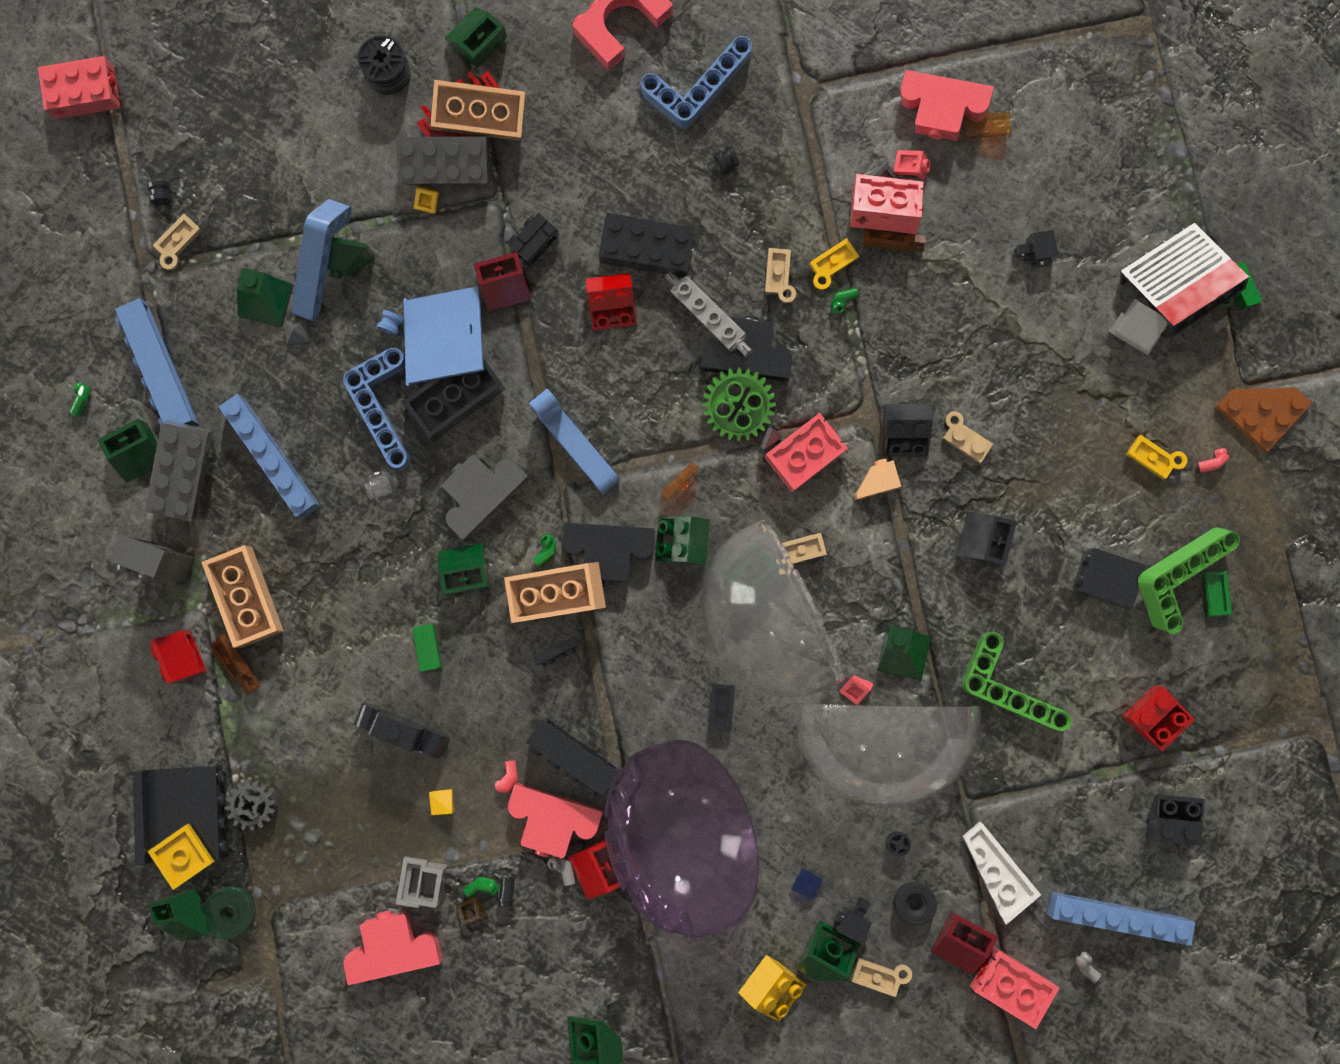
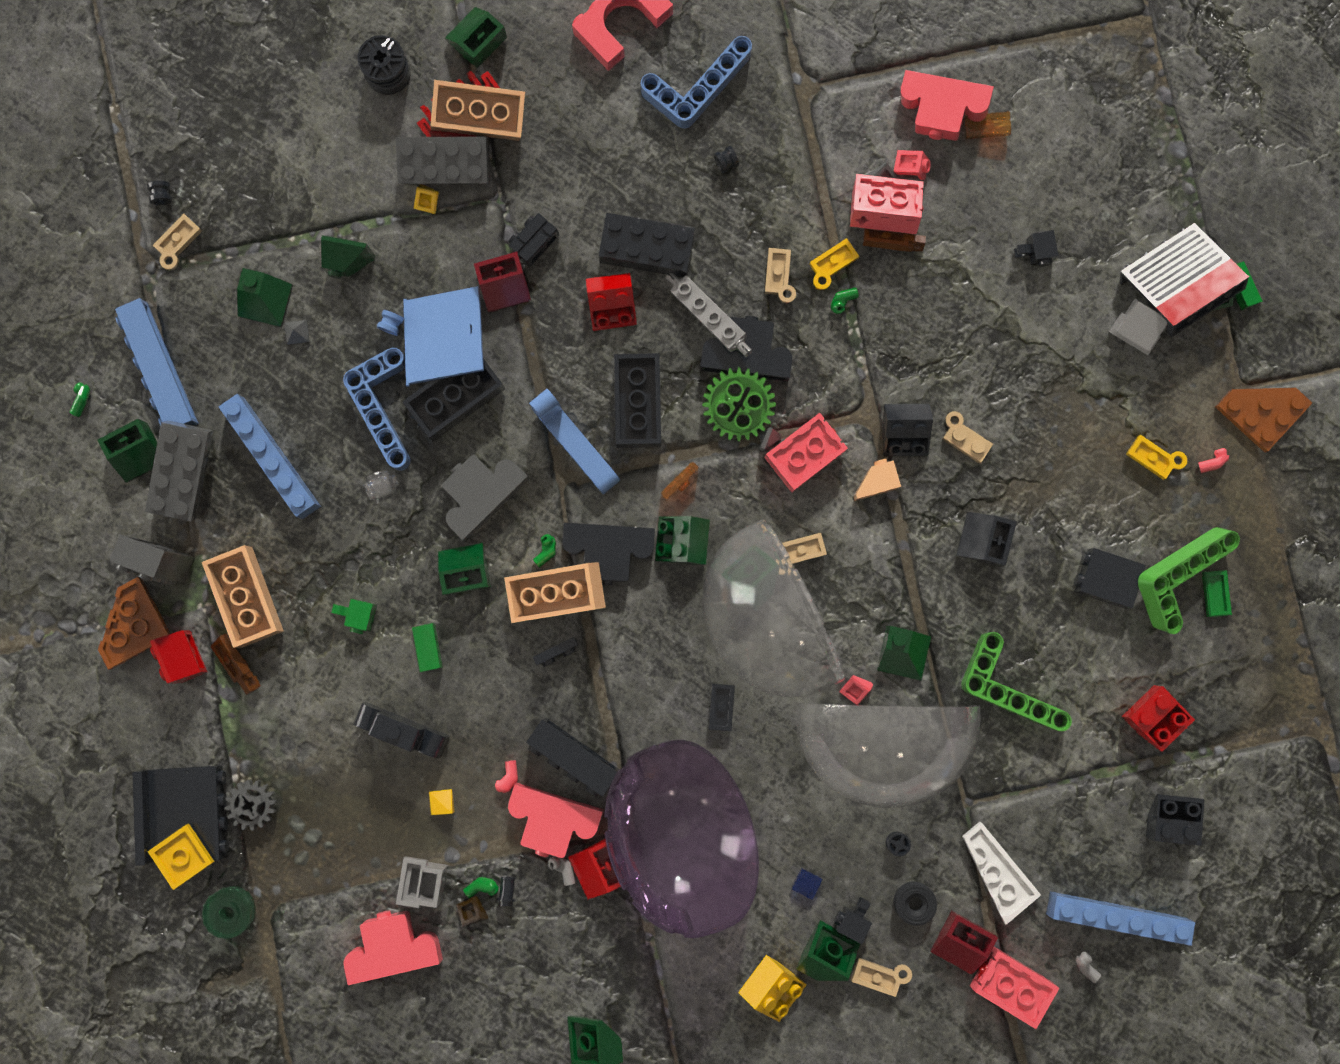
coral piece [38,56,120,120] -> none
dark green slope [148,889,209,940] -> none
medium blue beam [291,199,352,321] -> none
none -> dark orange plate [98,577,170,670]
none -> green brick [331,599,377,634]
none -> black brick [614,353,662,448]

